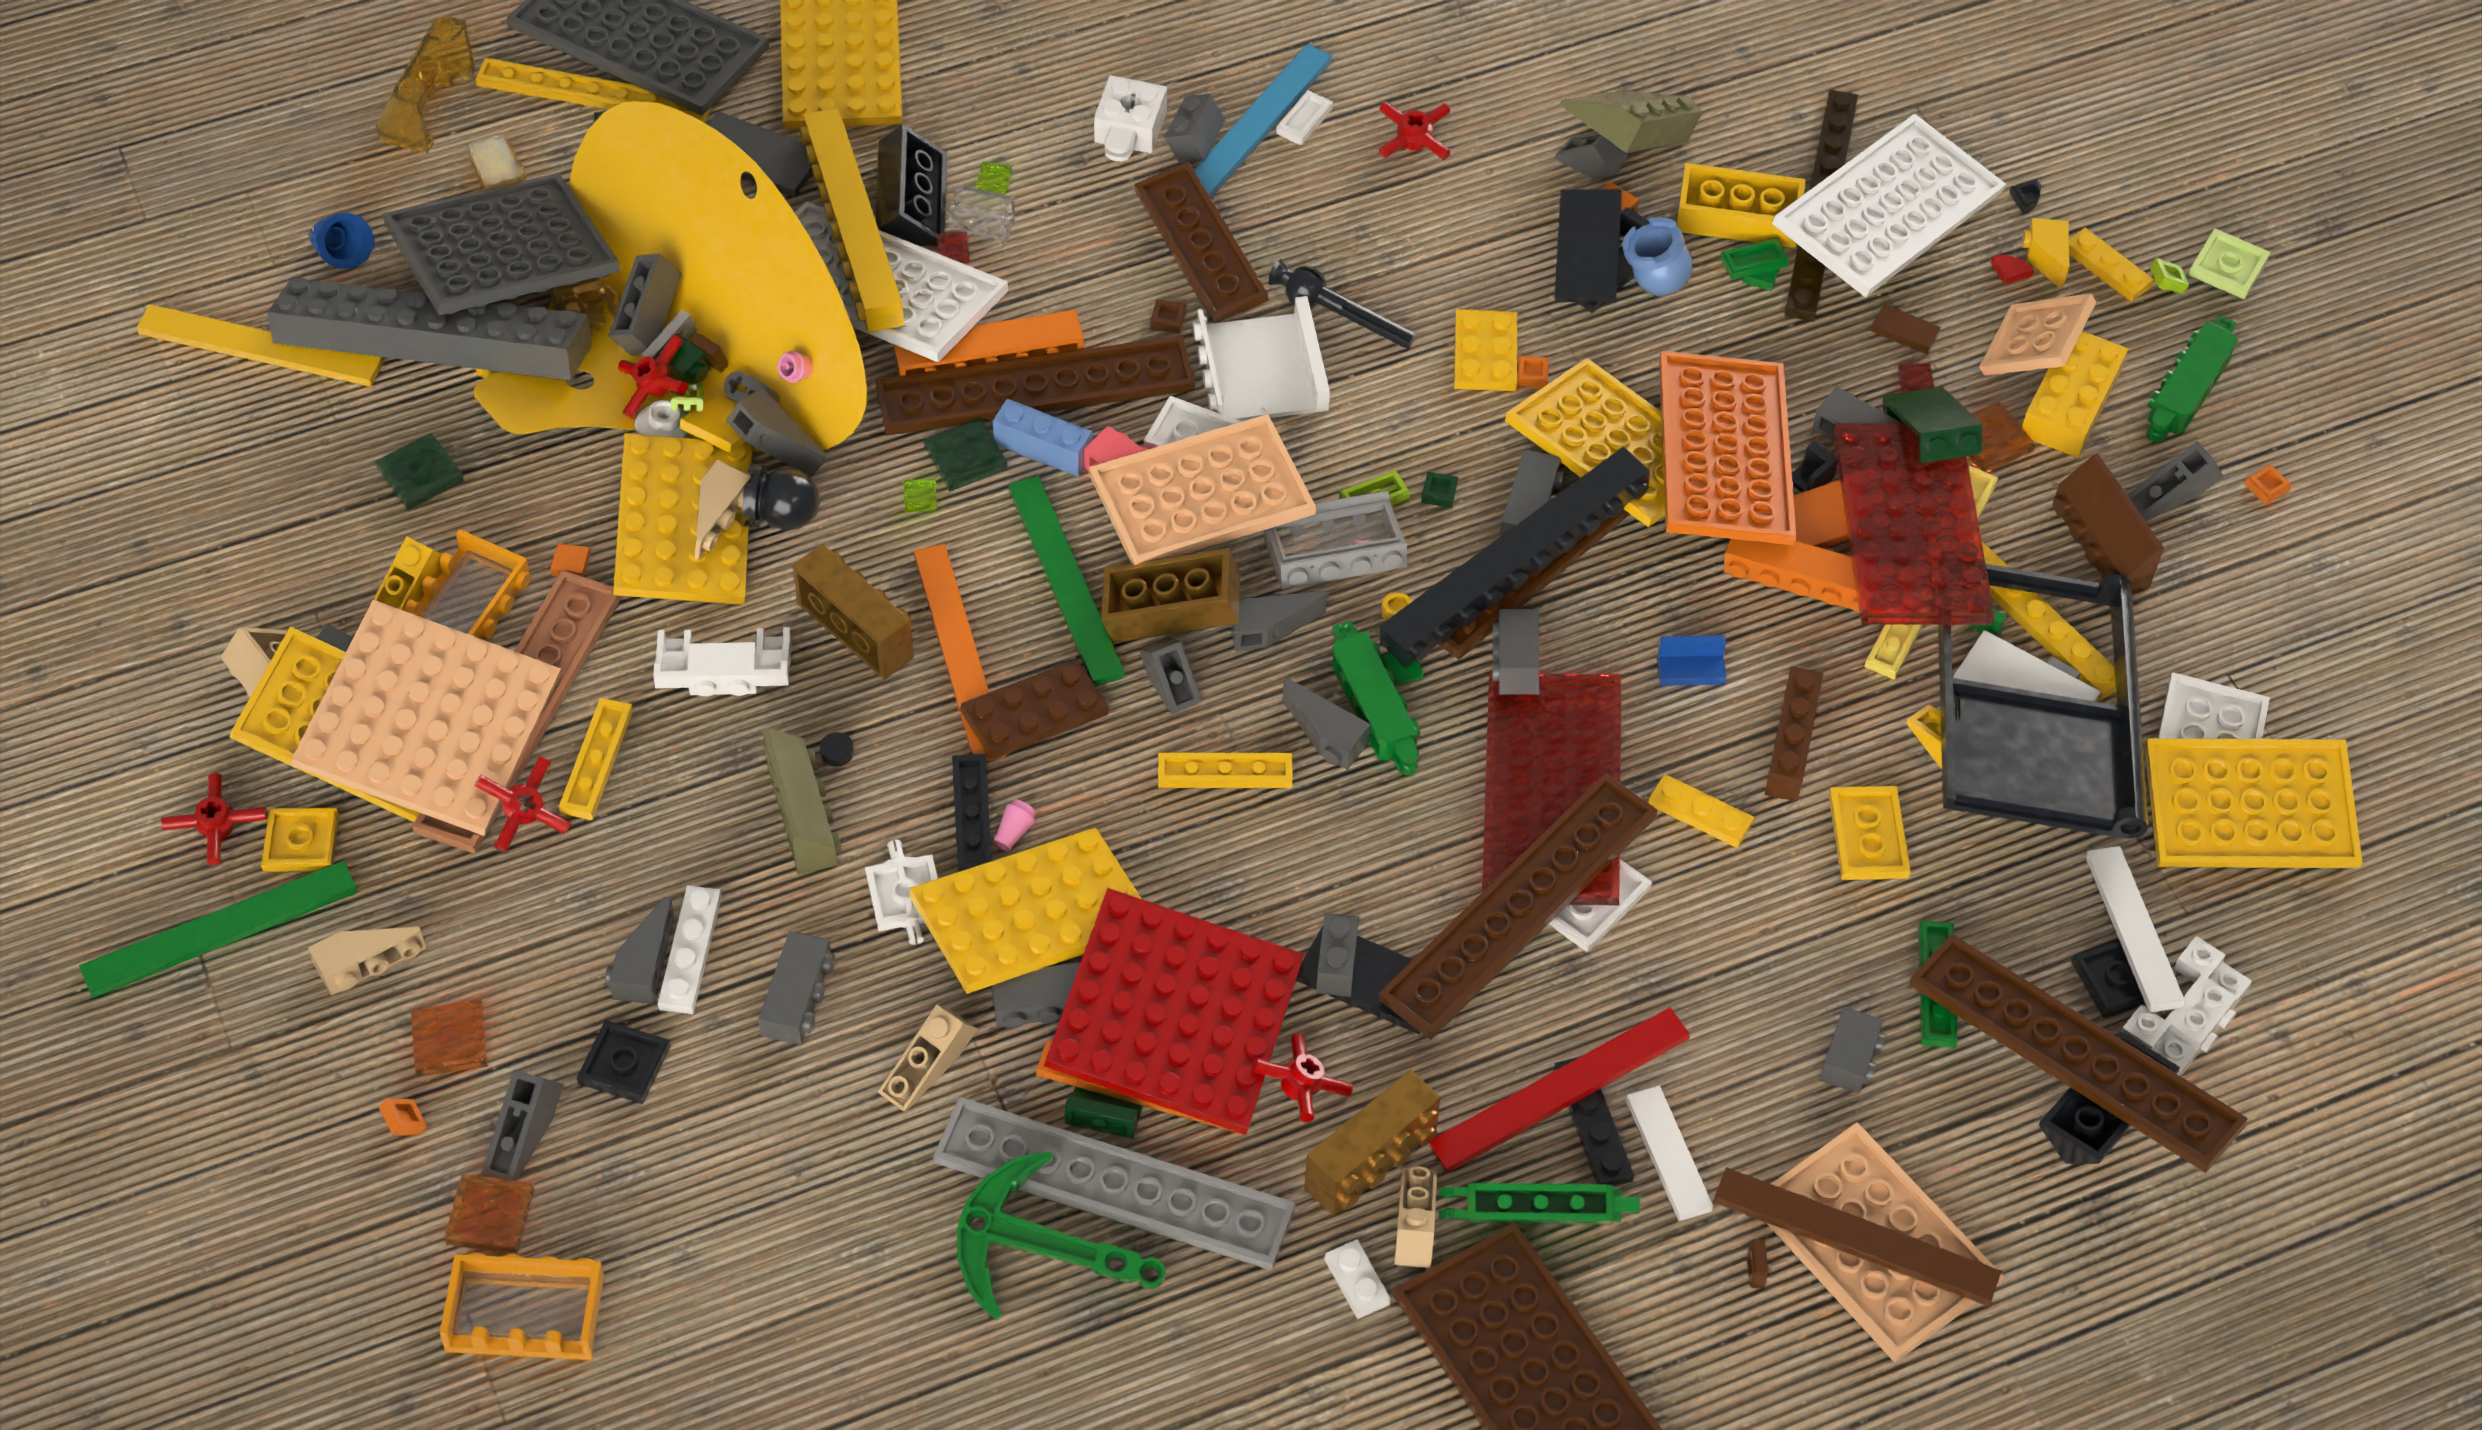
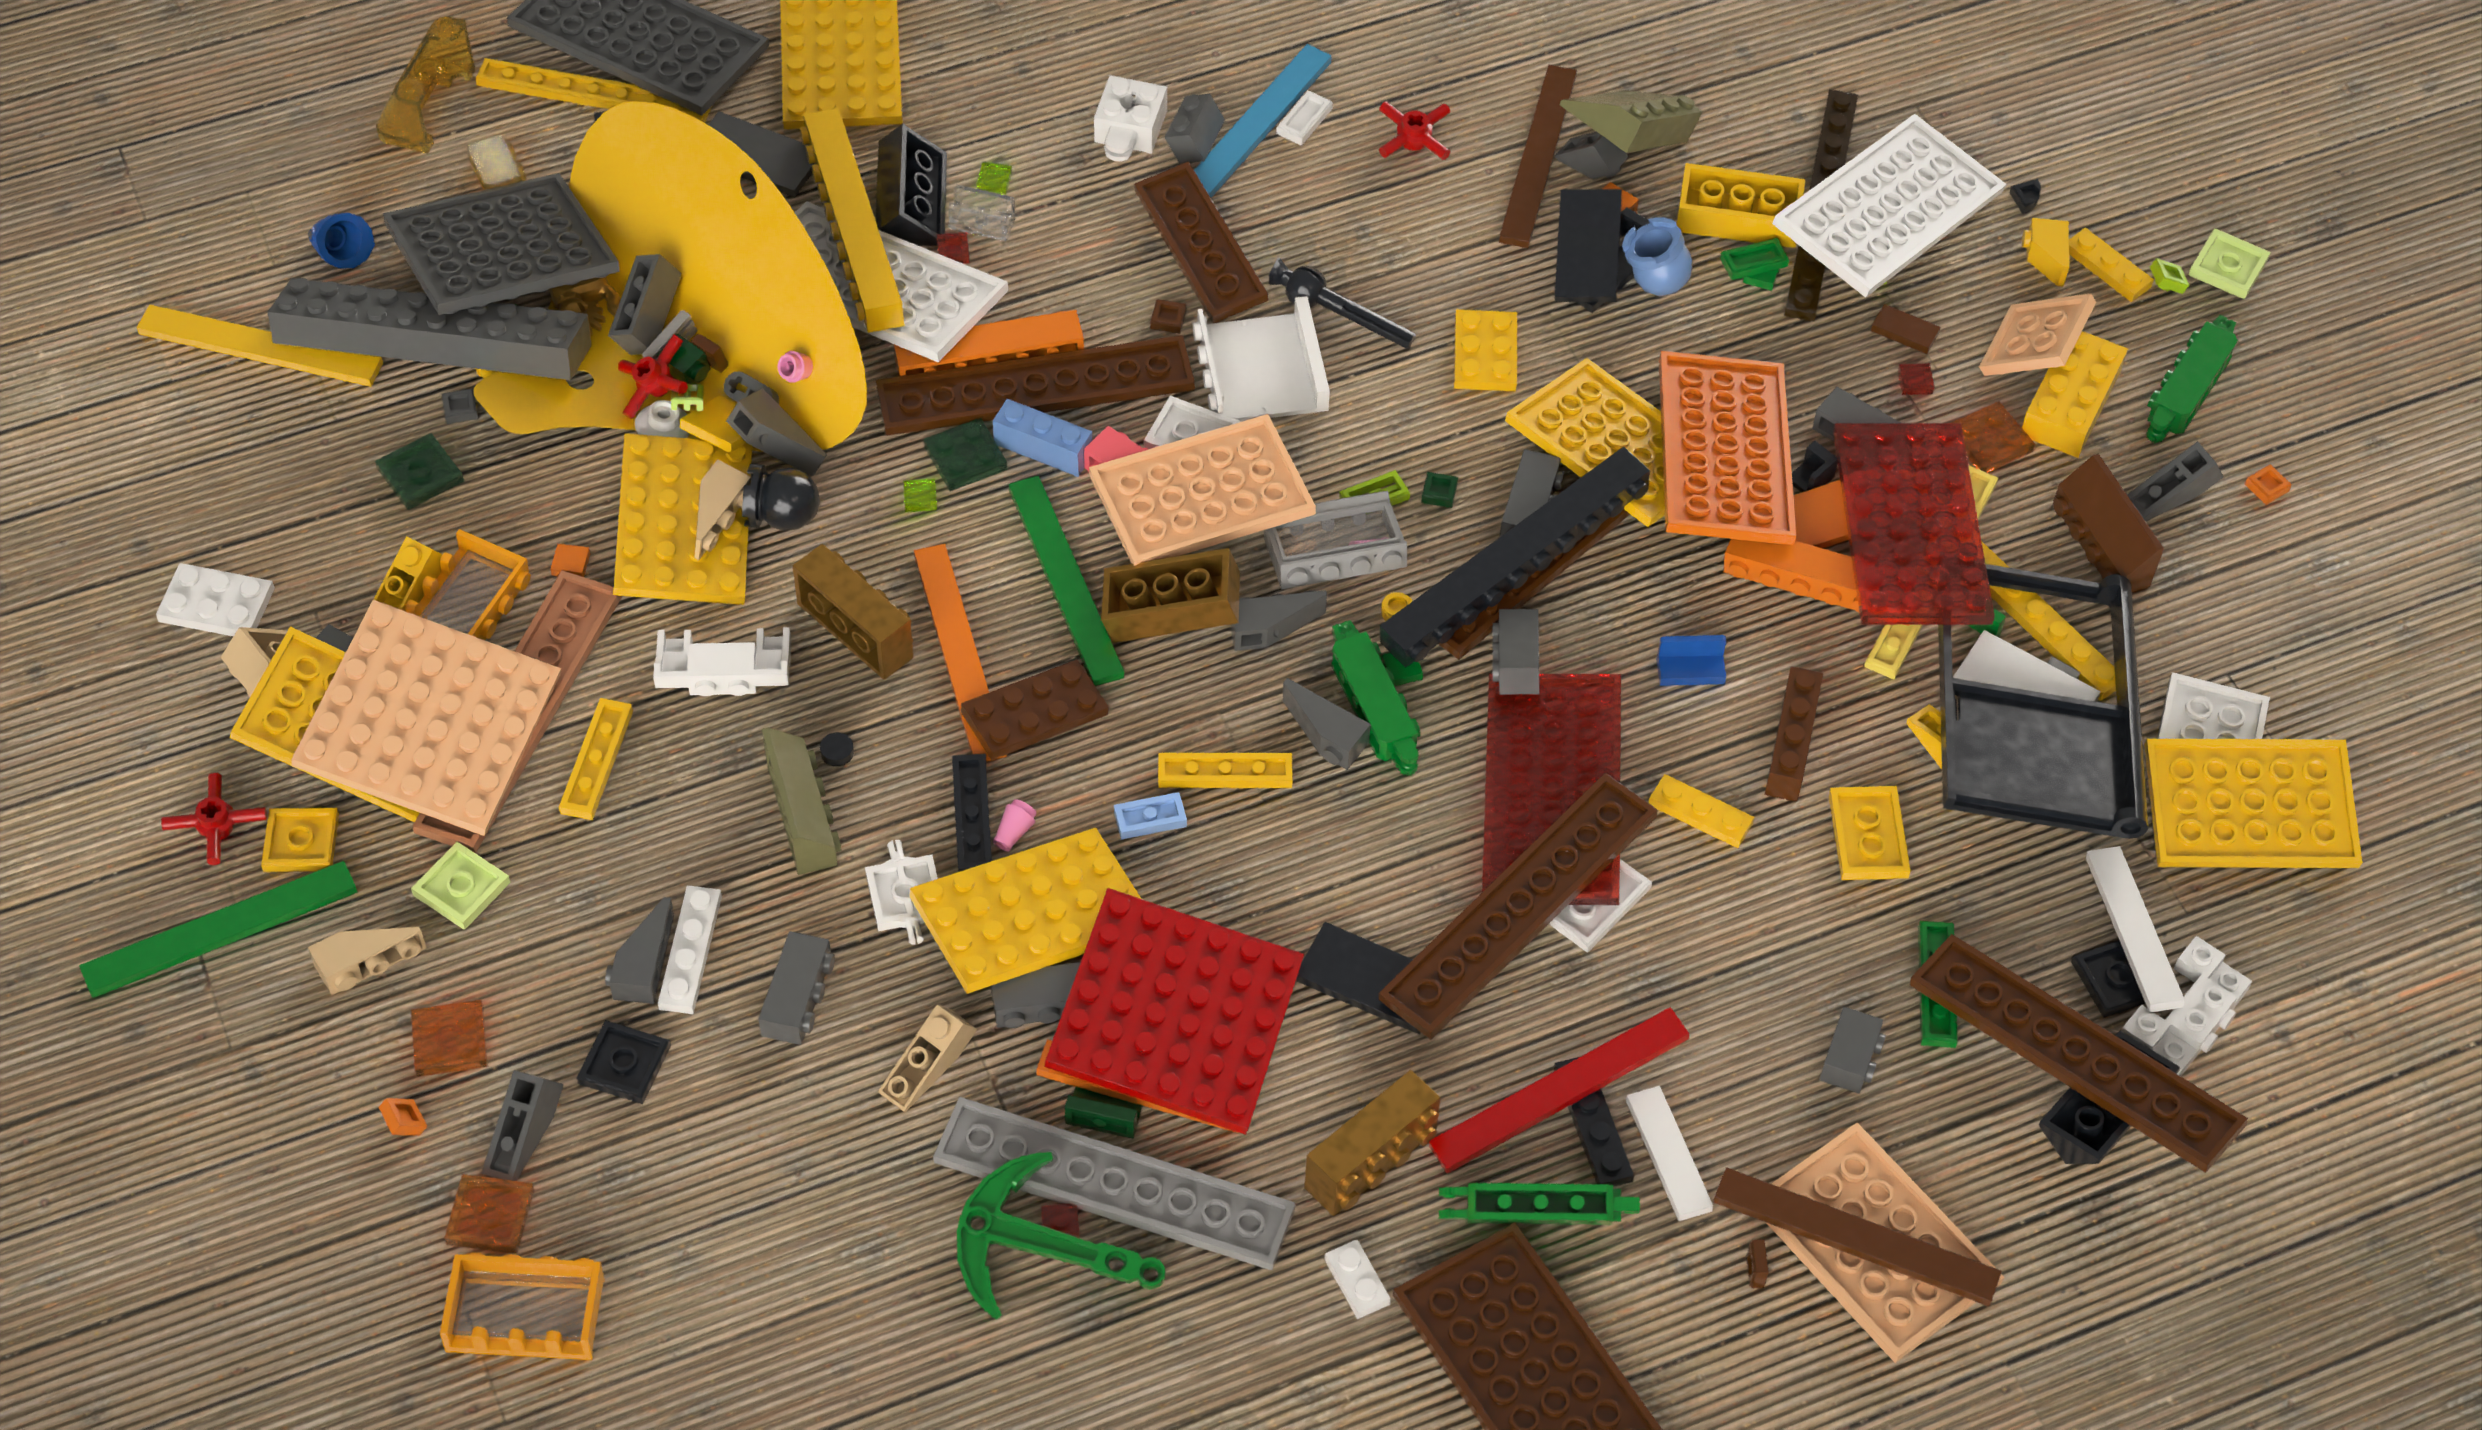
red bar [474,757,571,852] -> none
dark grey slope [1139,637,1202,714] -> none
red bar [1252,1033,1353,1123] -> none
dark grey brick [1316,913,1359,997] -> none
tan slope [1394,1166,1437,1268] -> none
orange tile [1517,356,1549,388] -> none
dark green panel [1883,386,1982,463] -> none
red tile [1991,255,2034,285] -> none
none -> white plate [156,563,275,636]
none -> yellowish green plate [411,842,511,930]
none -> dark grey tile [441,388,478,424]
none -> clear red plate [1041,1203,1080,1238]
none -> light blue plate [1114,792,1187,840]
none -> reddish brown tile [1499,64,1577,249]

